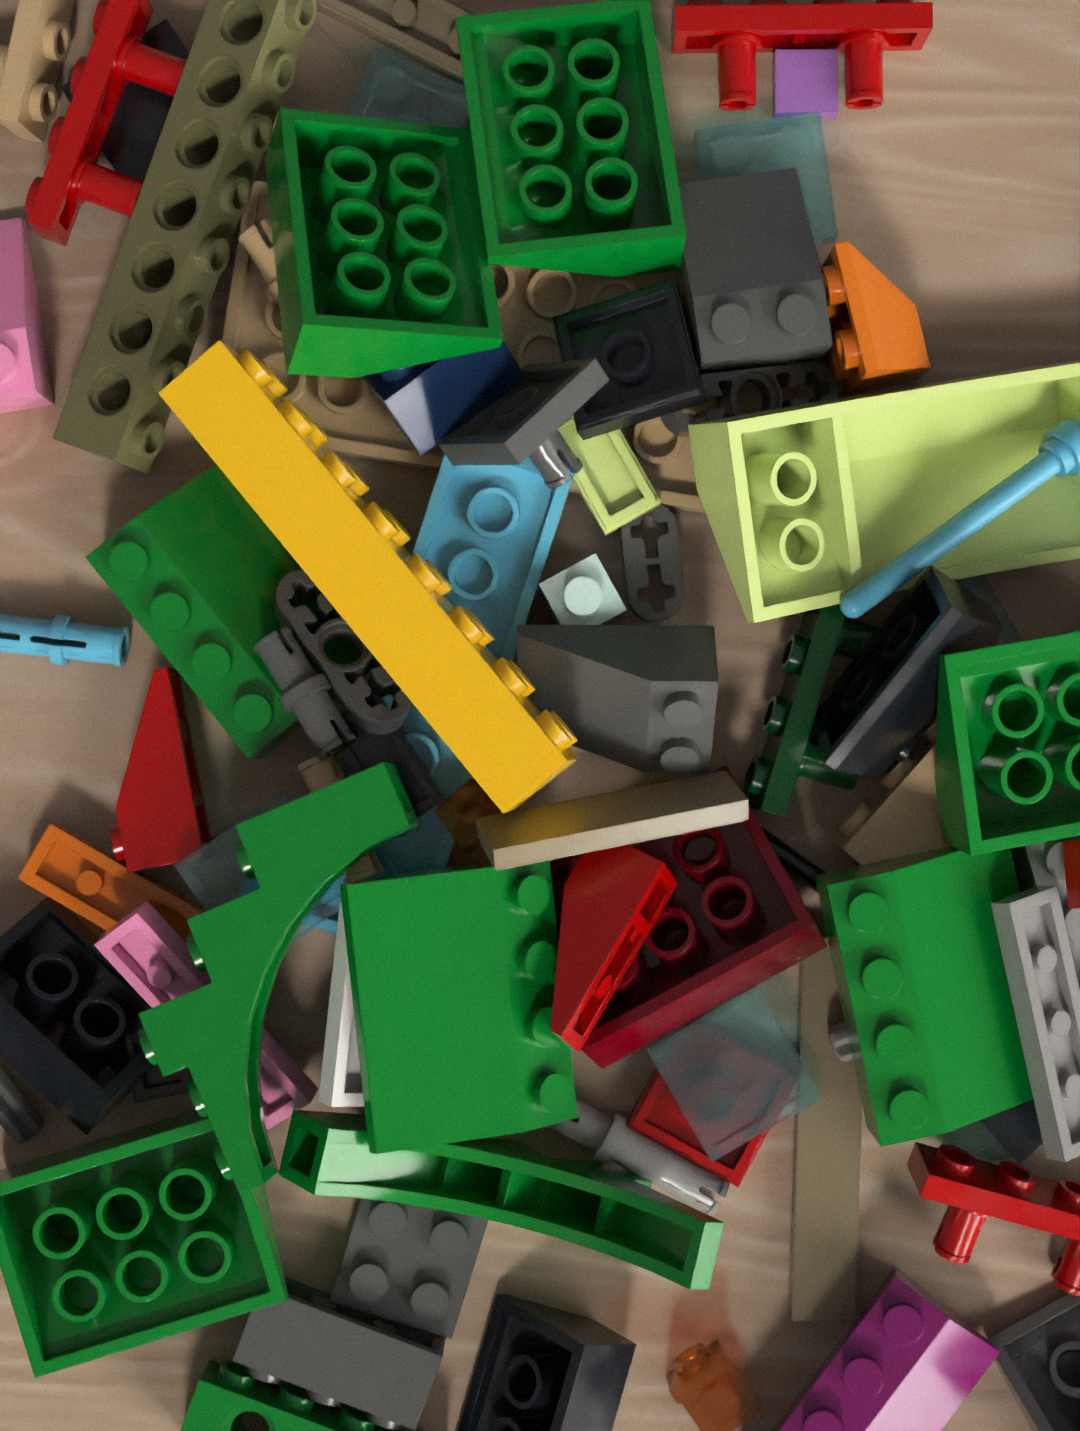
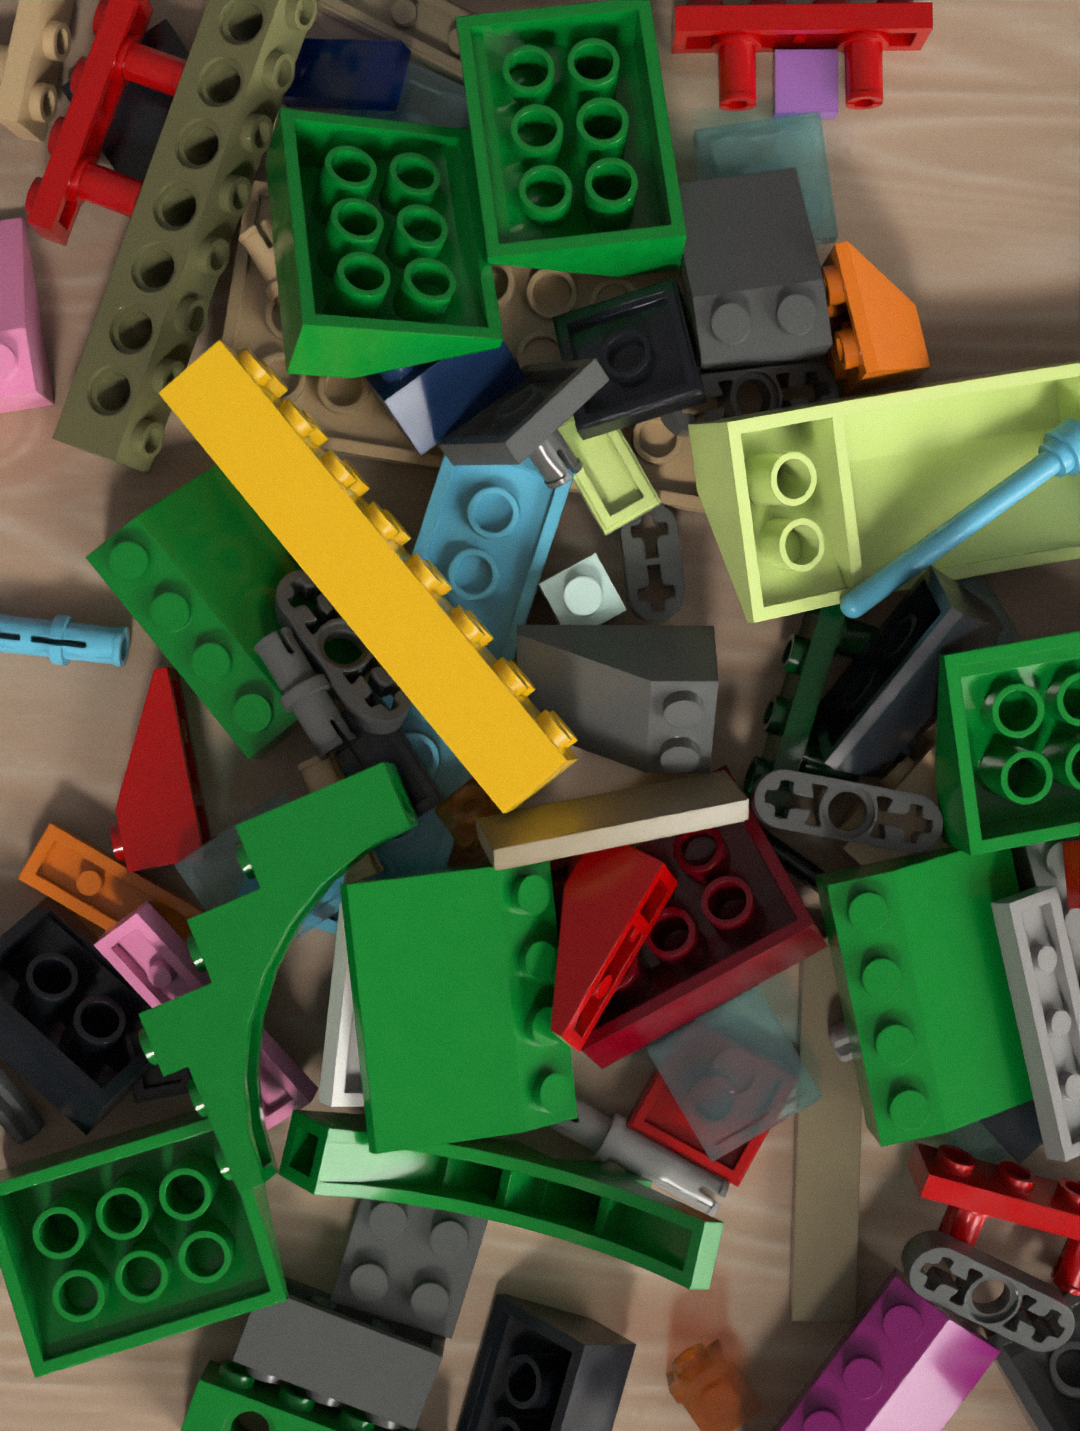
none -> clear blue tile [282,38,411,111]
none -> dark grey beam [751,769,943,853]
none -> dark grey beam [901,1230,1075,1352]

